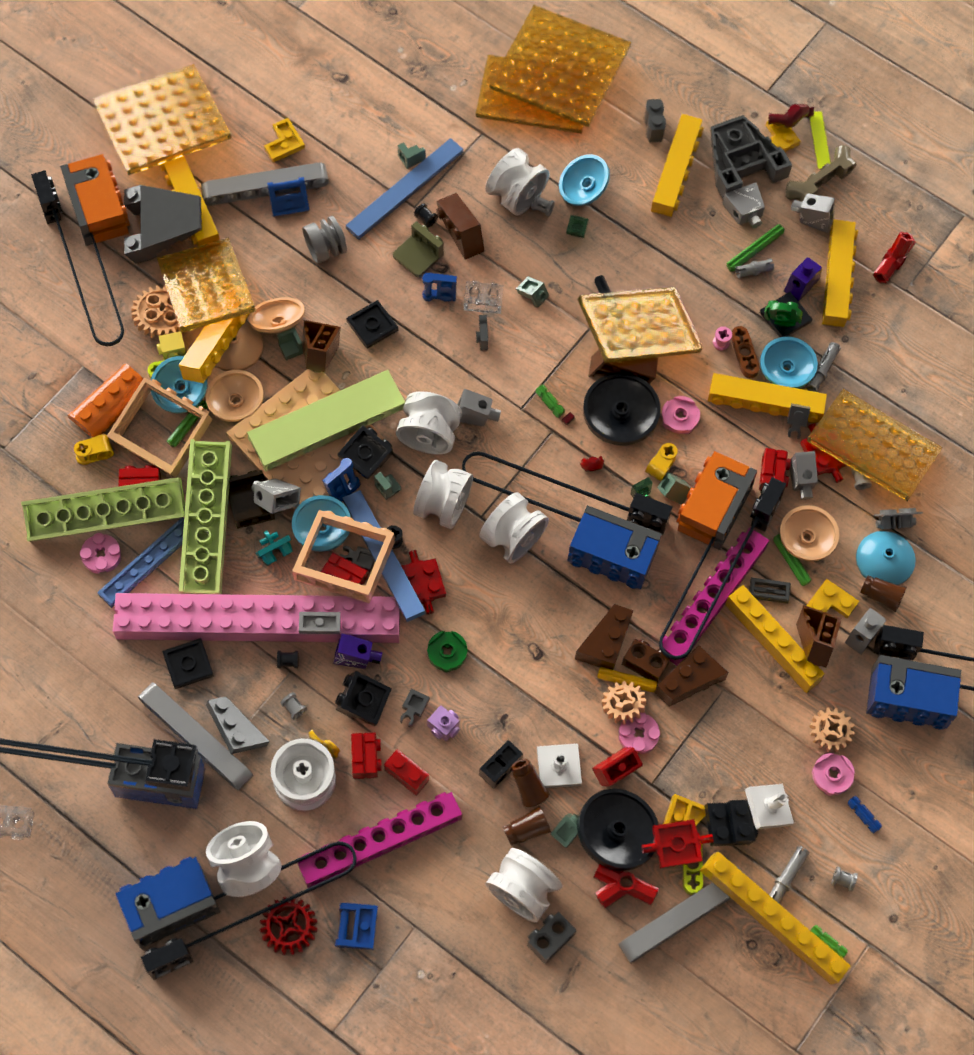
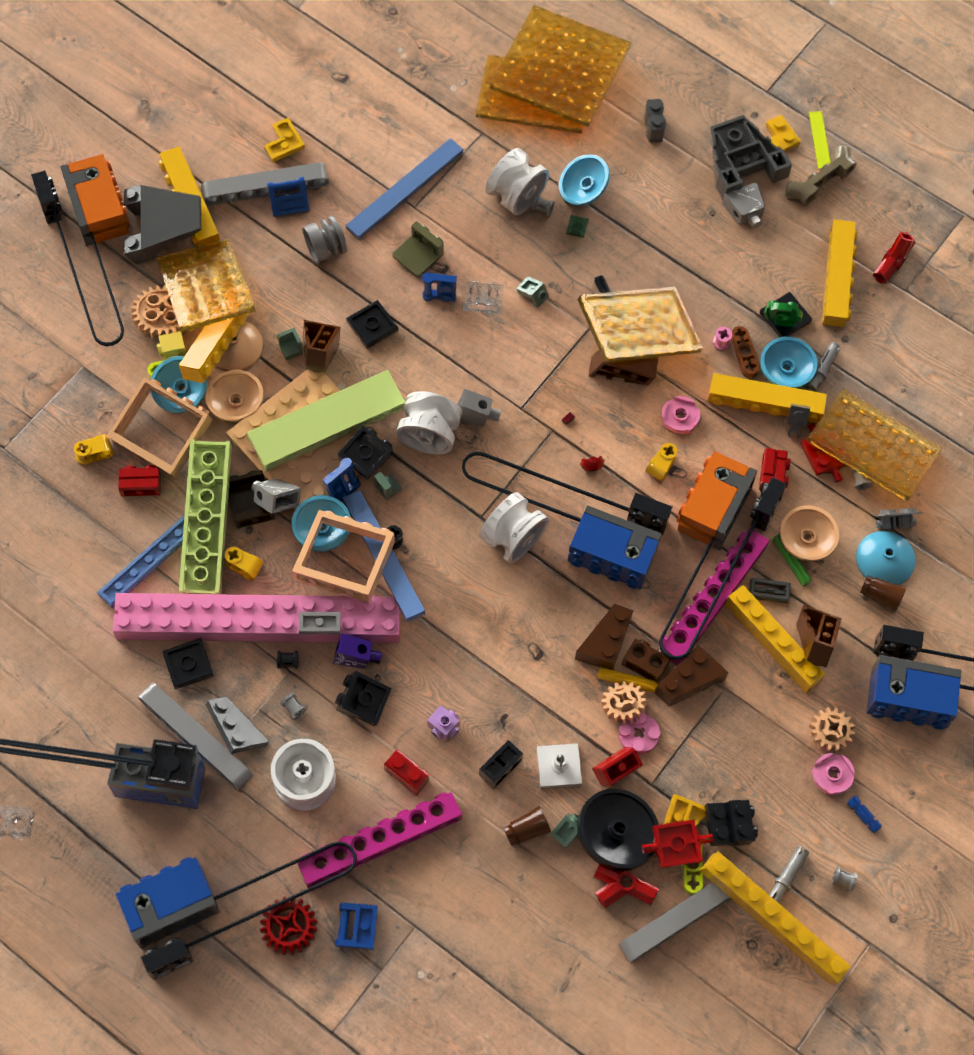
yellowish green tile [21,477,185,542] -> none
orange container [68,364,143,438] -> none
bright pink plate [80,533,121,573] -> none
clear yellow plate [93,64,232,176] -> none
bright green axle [167,400,208,447] -> none
white piece [206,821,281,897] -> none
light nougat dish [248,298,305,334] -> none
teal hips [255,530,293,566] -> none
yellow plate [309,730,340,759] -> none
red brick [321,552,368,585] -> none
dark grey plate [340,546,375,572] -> none
red brick [351,732,382,779] -> none
sand green panel [398,142,426,169] -> none
dark grey plate [400,689,430,727] -> none
red plate [401,550,446,615] -> none
white piece [413,460,473,529] -> none
black bush [414,203,438,228] -> none
green plate [427,631,468,673] -> none
reddish brown wedge [436,193,485,260] -> none
dark grey plate [476,315,488,350] -> none
white piece [485,848,563,923] -> none
reddish brown plant [511,758,550,807] -> none
dark grey brick [527,912,577,964] -> none
bright green axle [536,385,565,418] -> none
black dish [583,373,661,446] -> none
clear green plate [630,477,653,497] -> none
yellow brick [651,114,704,217] -> none
panel [657,472,691,504] -> none
bright green axle [726,224,785,272] -> none
light grey pin [735,259,774,278] -> none
white tile [745,784,794,830] -> none
dark red arm [768,104,814,128] -> none
dark purple torso [784,257,822,302] -> none
light grey torso [790,451,818,500] -> none
light grey torso [791,194,835,233] -> none
yellow plate [806,578,859,618] -> none
bright green axle [810,925,848,958] -> none
light grey torso [845,608,886,654] -> none
none -> yellow piece [225,547,264,581]

